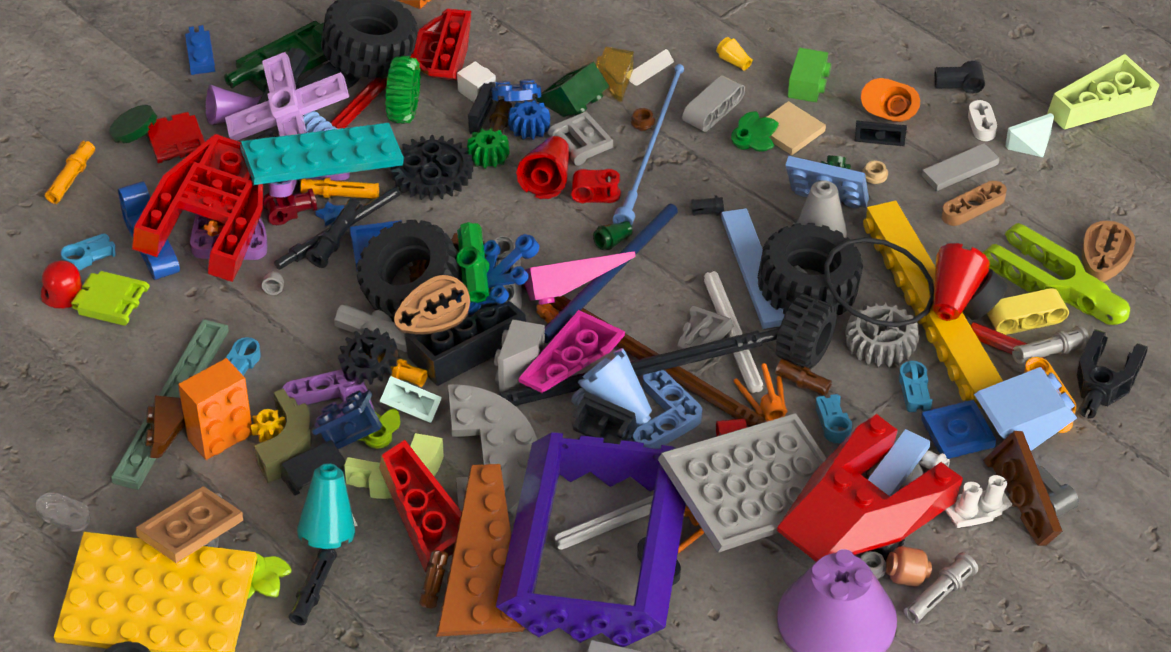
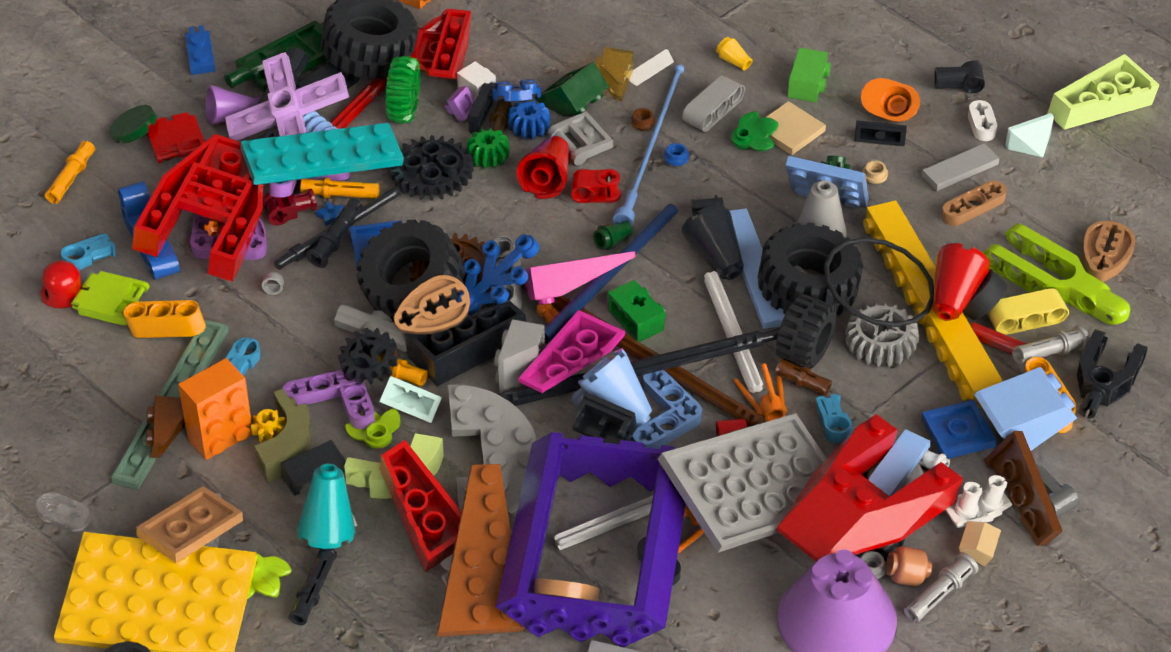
dark blue bracket [311,390,382,449] -> none
reddish brown axle [419,550,448,609] -> none
green piece [456,222,490,303] -> none
light grey wing [677,306,734,350] -> none
dark azure piece [899,361,933,412] -> none
none -> light orange beam [123,300,206,338]
none -> medium lavender tile [444,86,475,121]
none -> medium nougat piece [533,578,600,601]
none -> green brick [608,279,666,342]
none -> blue plate [664,143,689,166]
none -> black cone [682,205,744,280]
none -> tan piece [959,521,1001,566]

